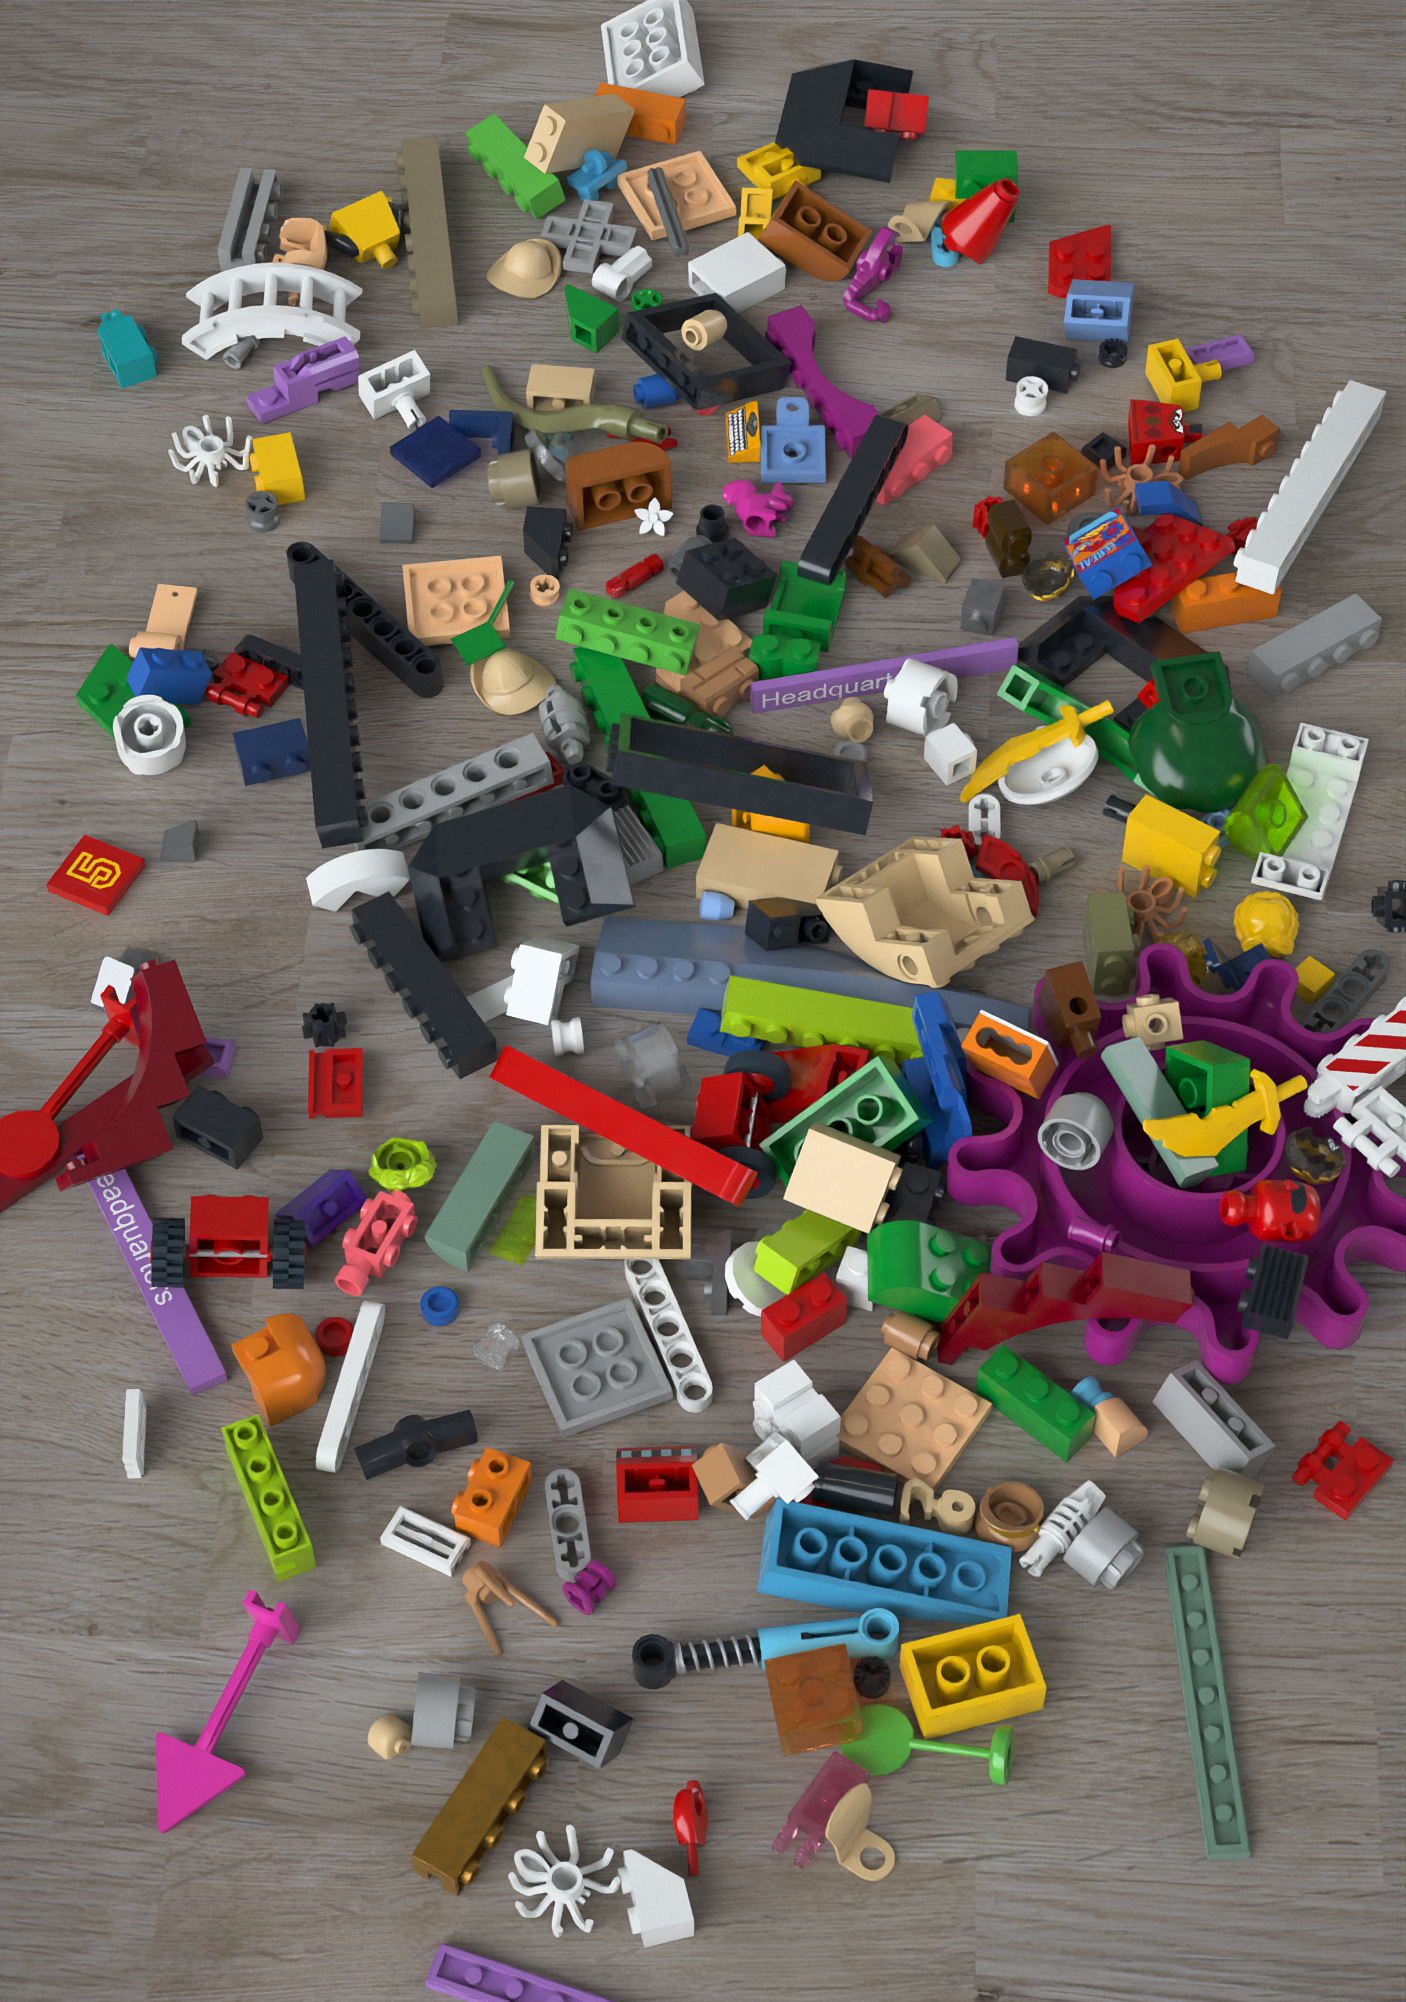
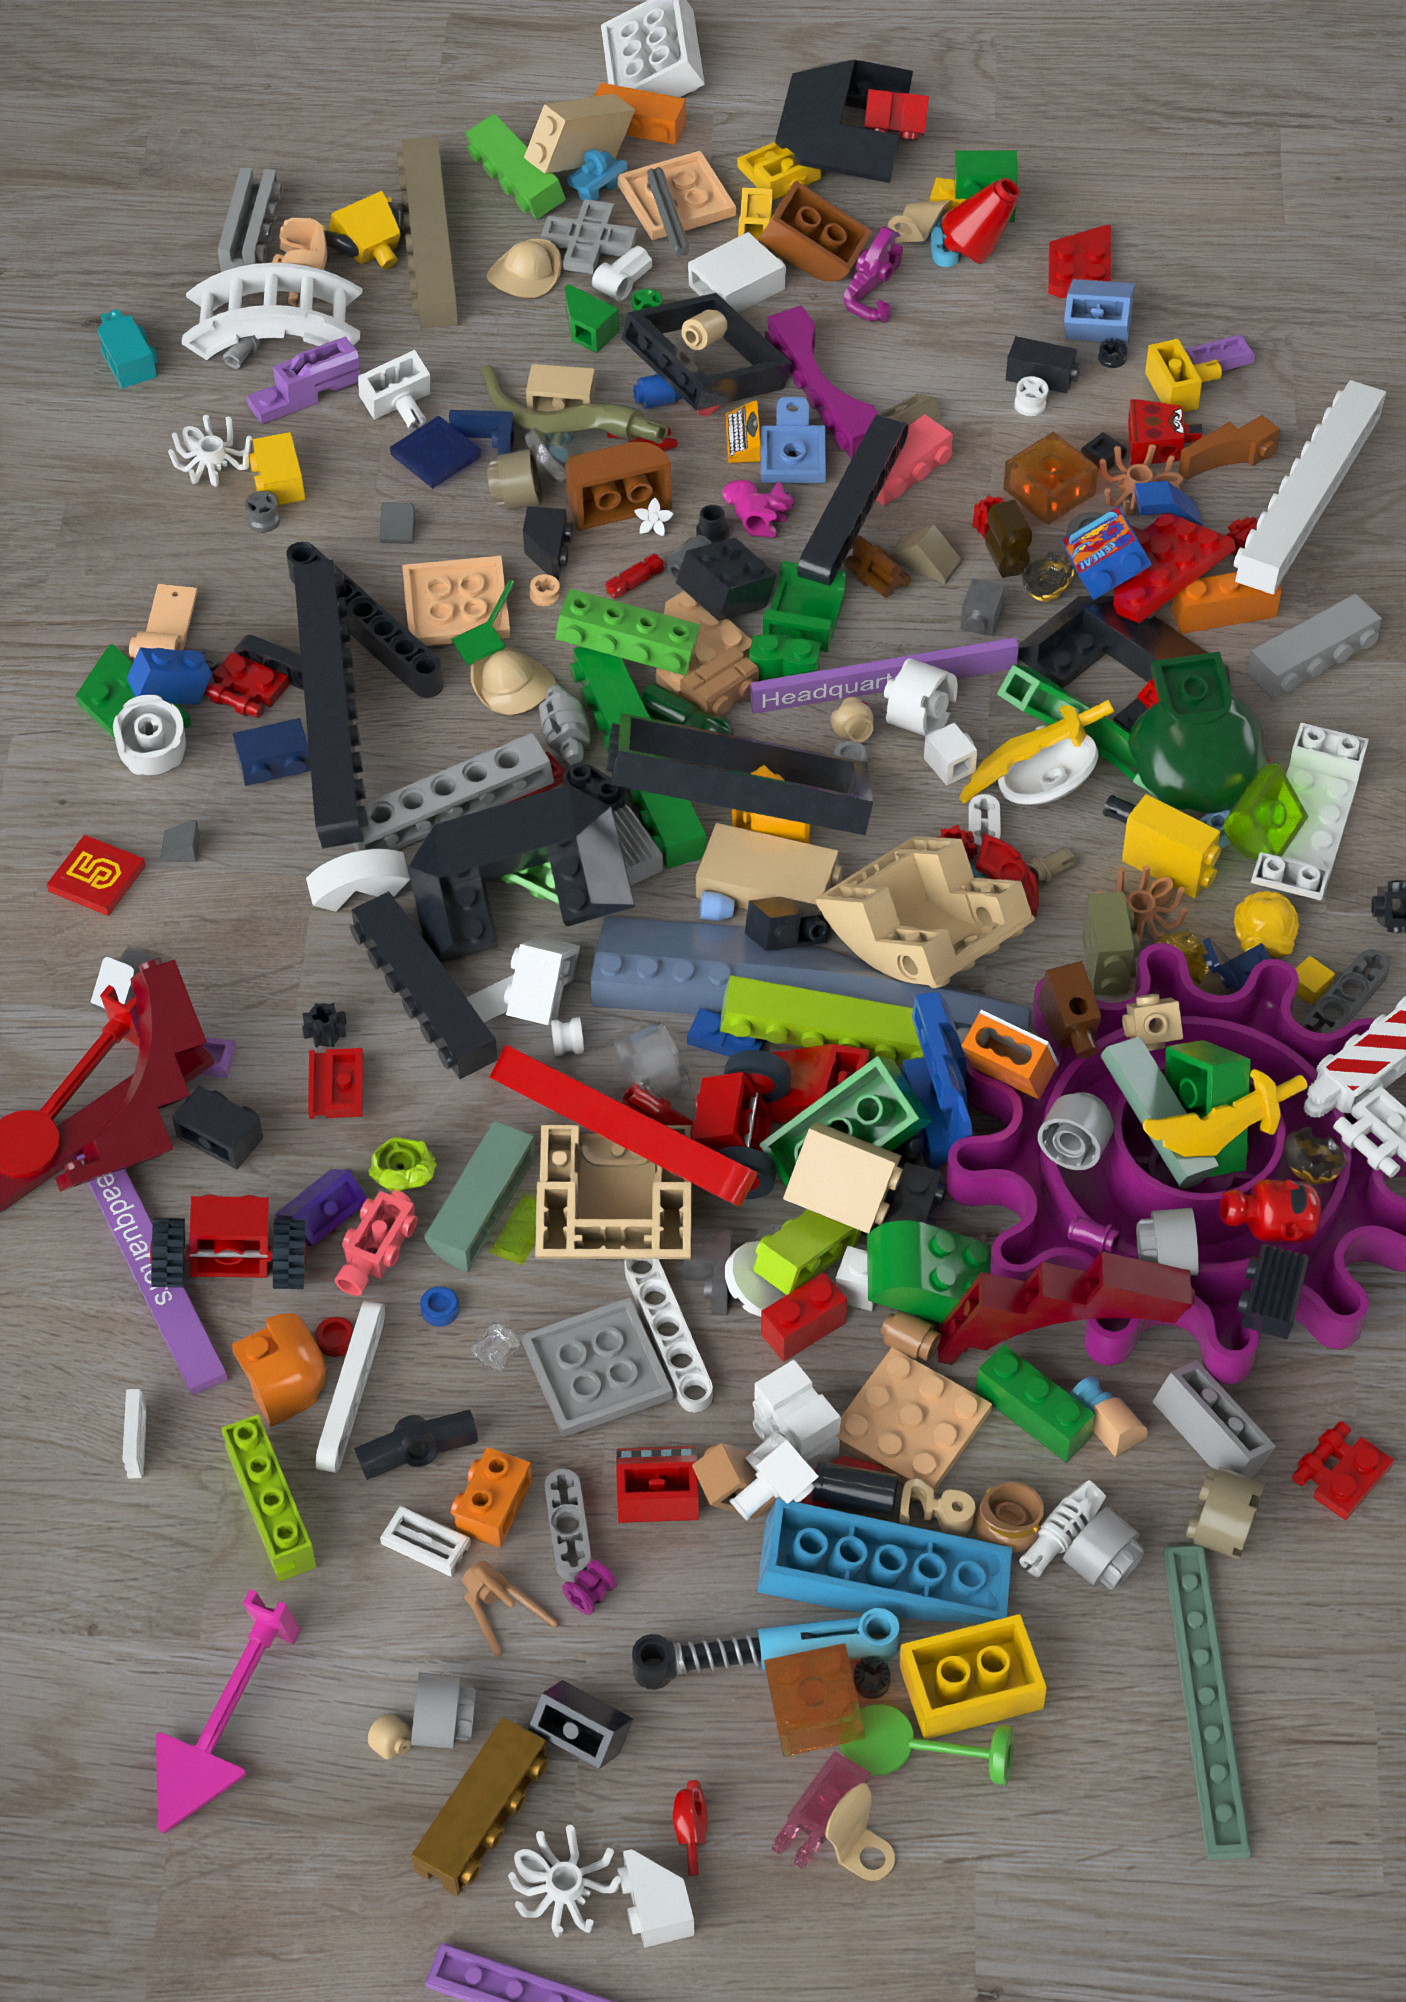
none -> red pin [622,1083,695,1125]
none -> light grey piece [1136,1208,1199,1276]

